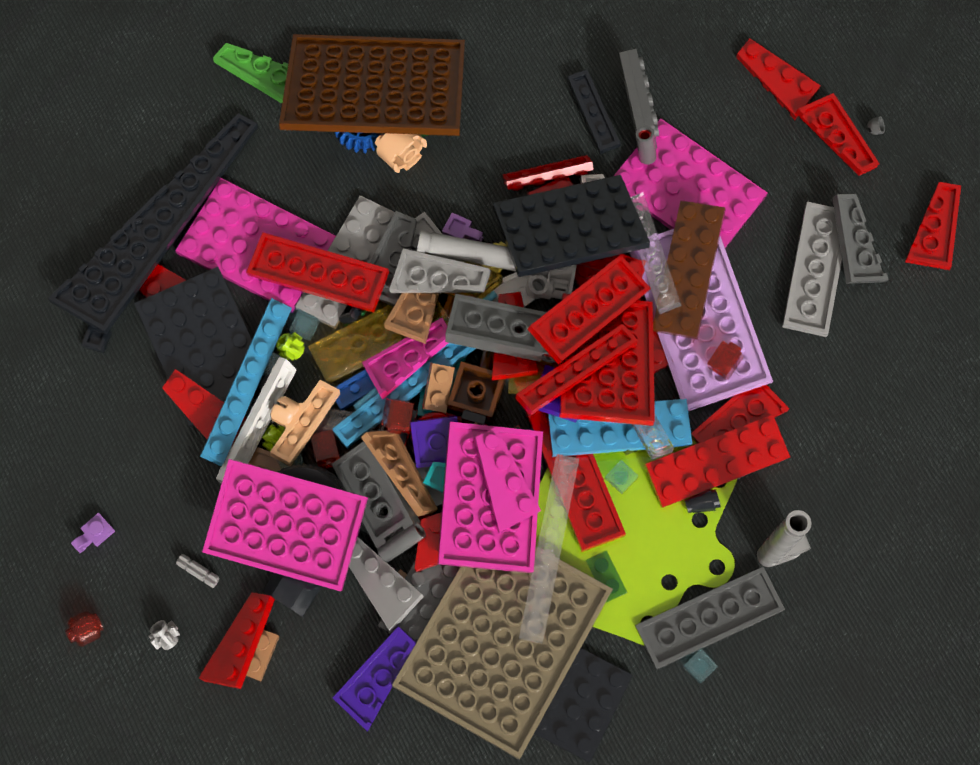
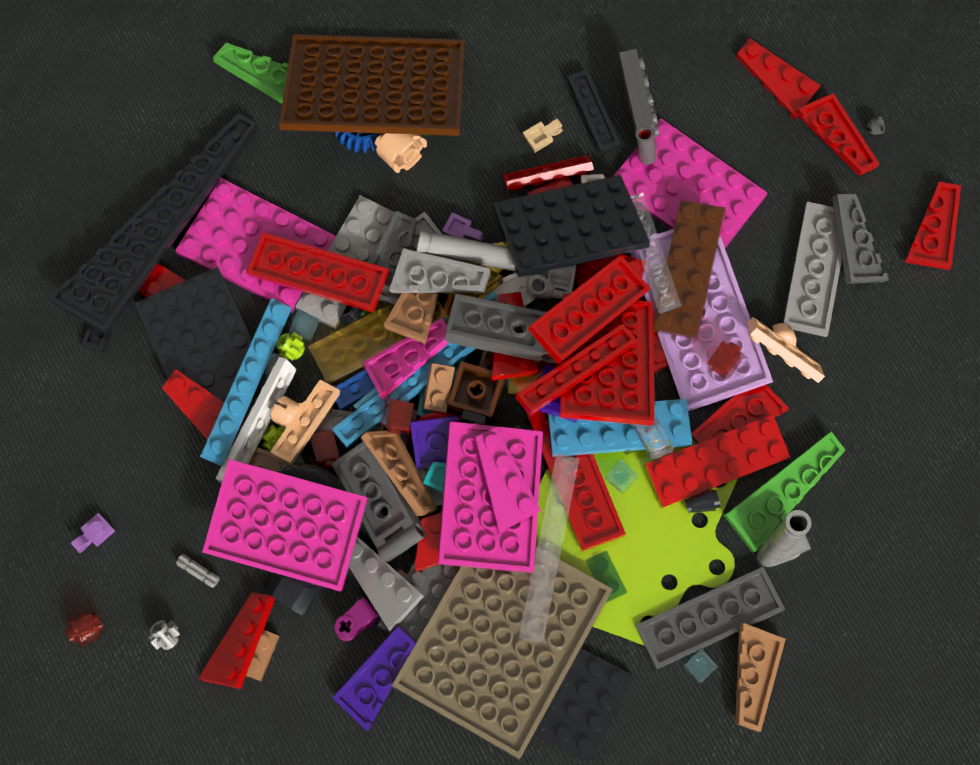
none -> magenta piece [334,597,380,642]
none -> tan plate [523,119,563,153]
none -> bright green wing [724,432,845,553]
none -> medium nougat wing [735,623,786,732]
none -> light nougat plate [747,317,825,383]

